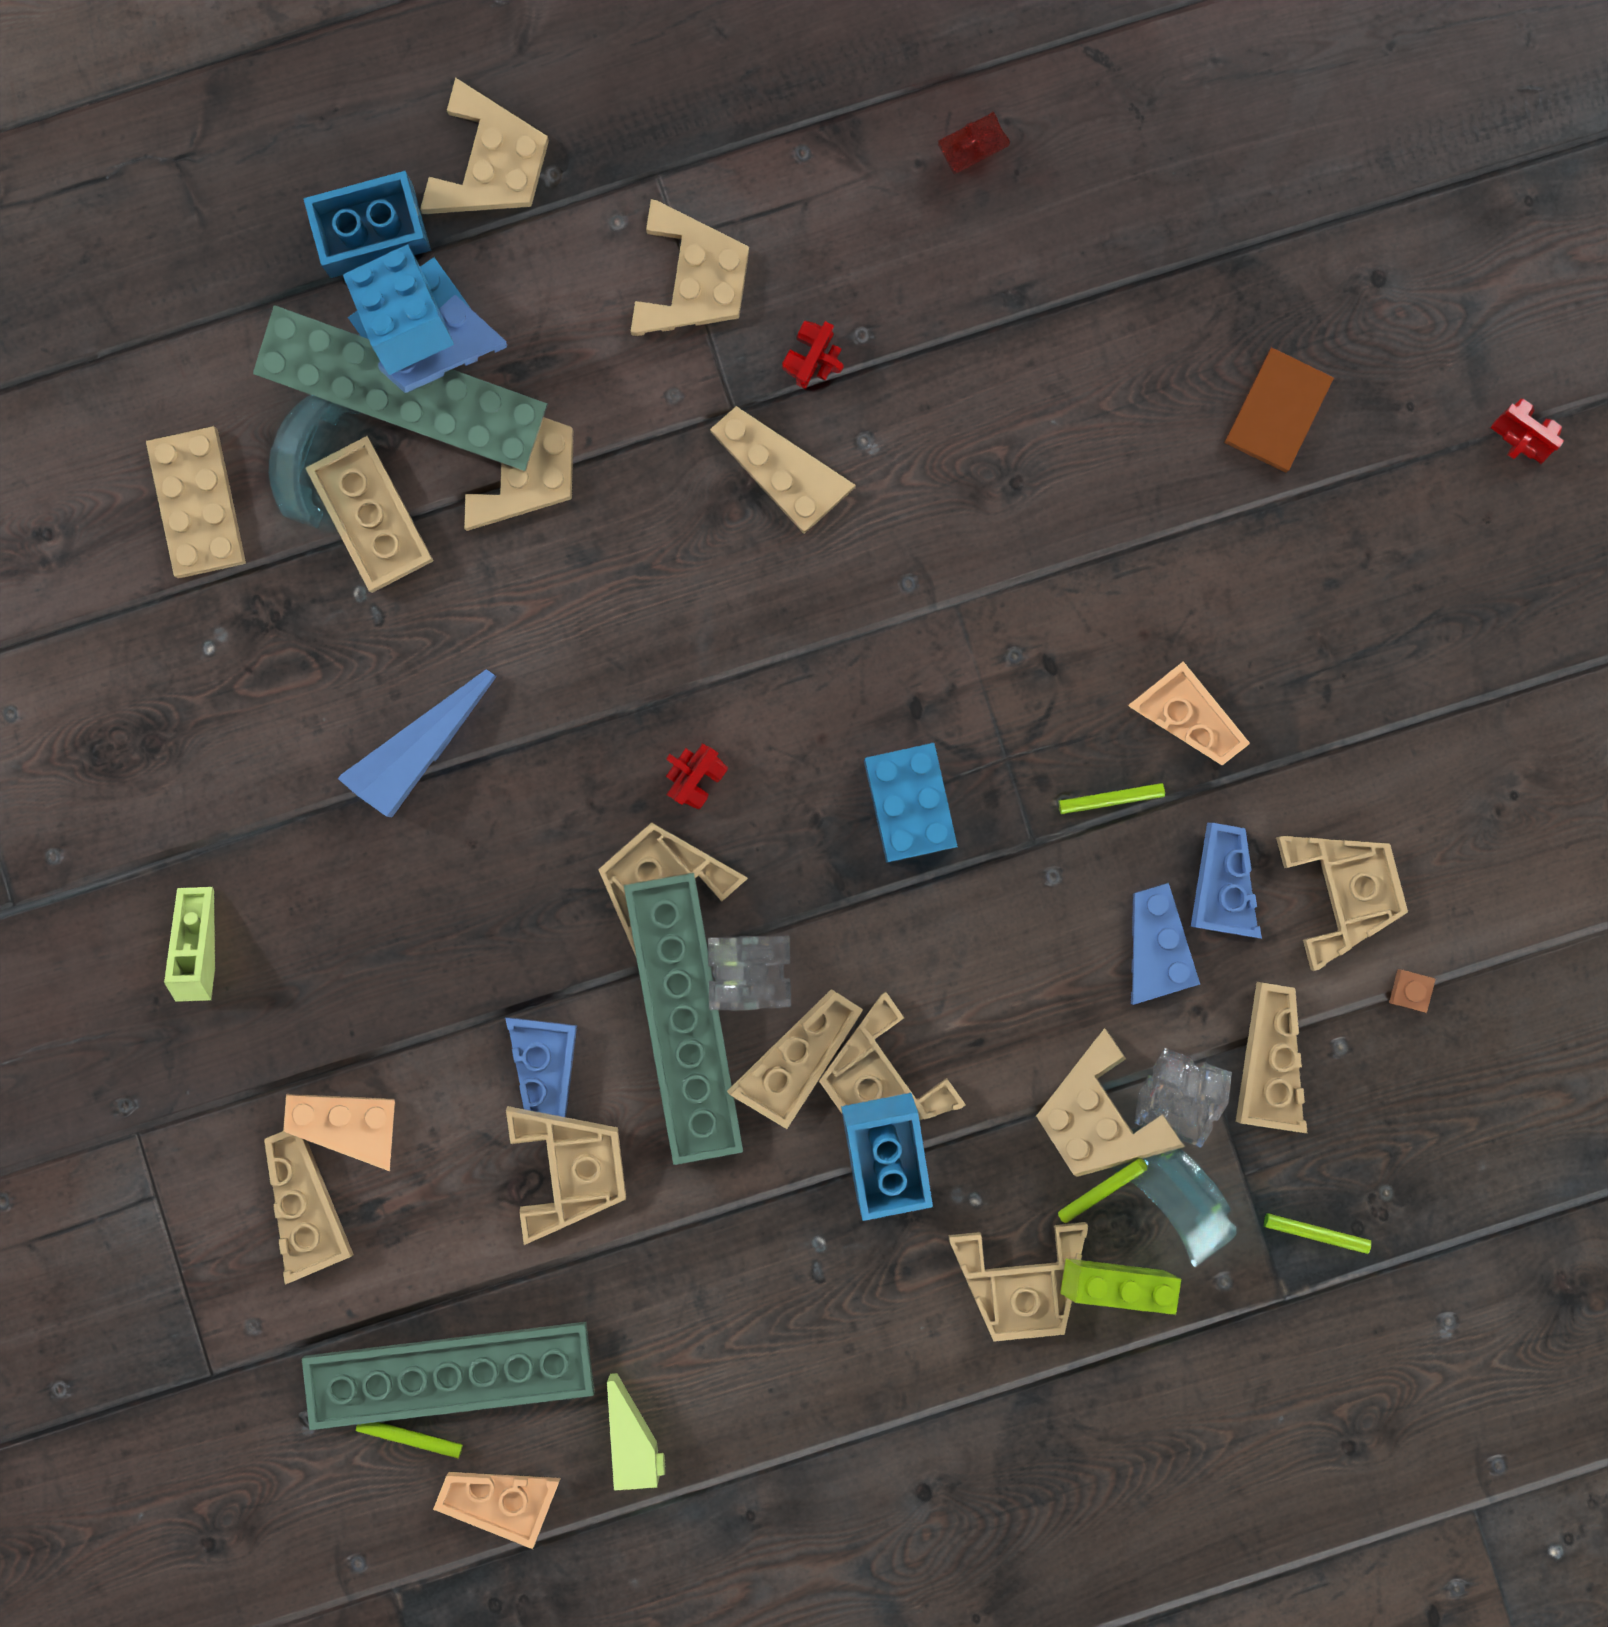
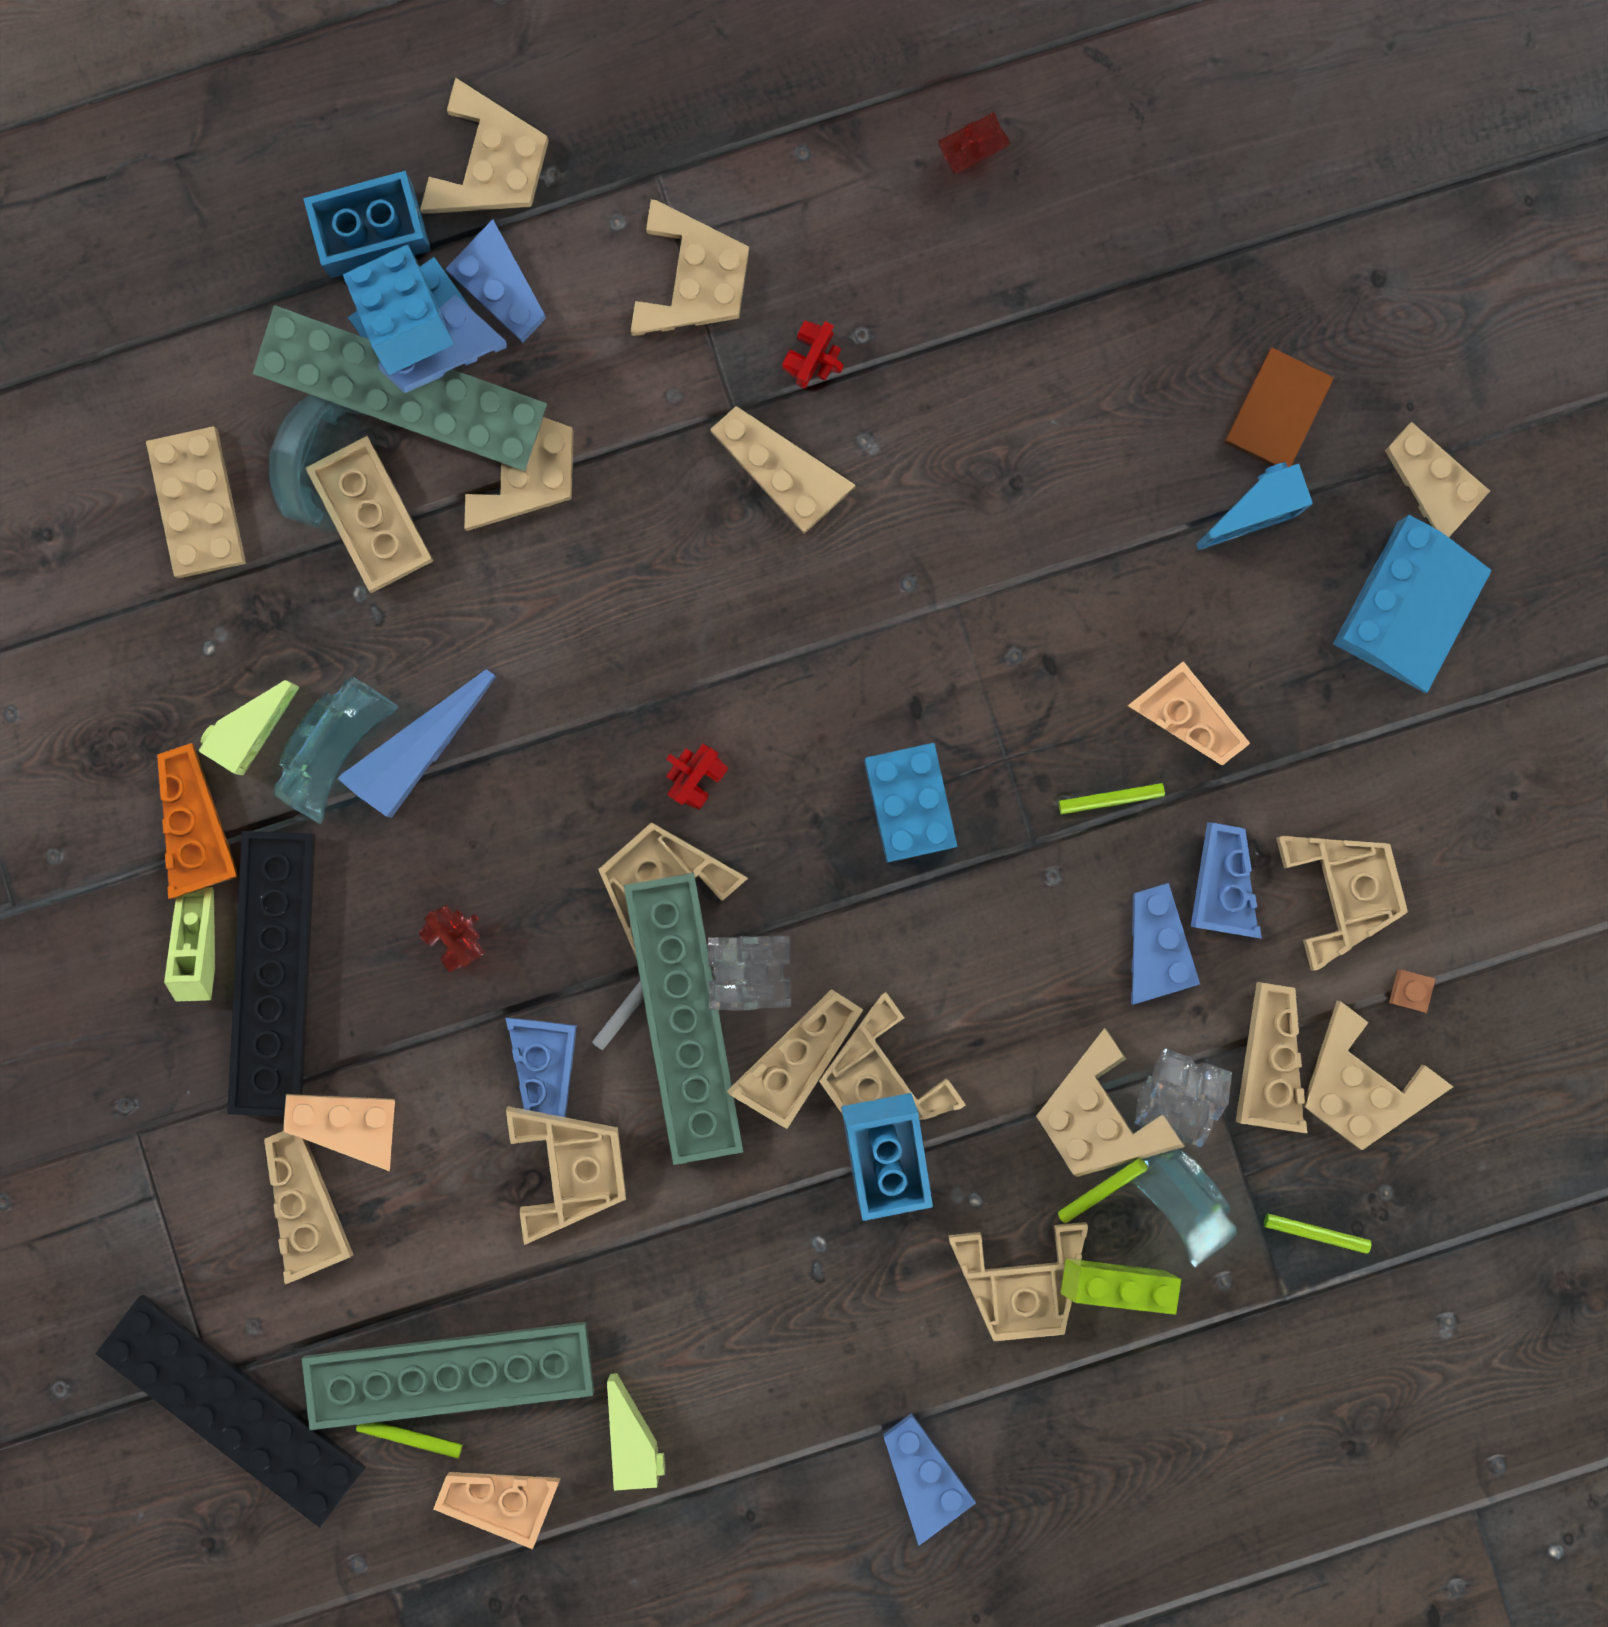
red hips [1490,399,1564,464] -> none
none -> black plate [95,1295,366,1528]
none -> orange wing [157,743,239,900]
none -> yellowish green slope [199,680,300,776]
none -> black plate [227,831,316,1116]
none -> clear light blue windscreen [274,677,399,824]
none -> clear red hips [419,904,485,972]
none -> medium blue wing [445,219,546,343]
none -> light grey bar [592,980,644,1050]
none -> medium blue wing [883,1413,976,1546]
none -> dark azure slope [1196,462,1313,550]
none -> tan wing [1302,1001,1453,1150]
none -> dark azure slope [1333,515,1492,693]
none -> tan wing [1385,422,1490,537]

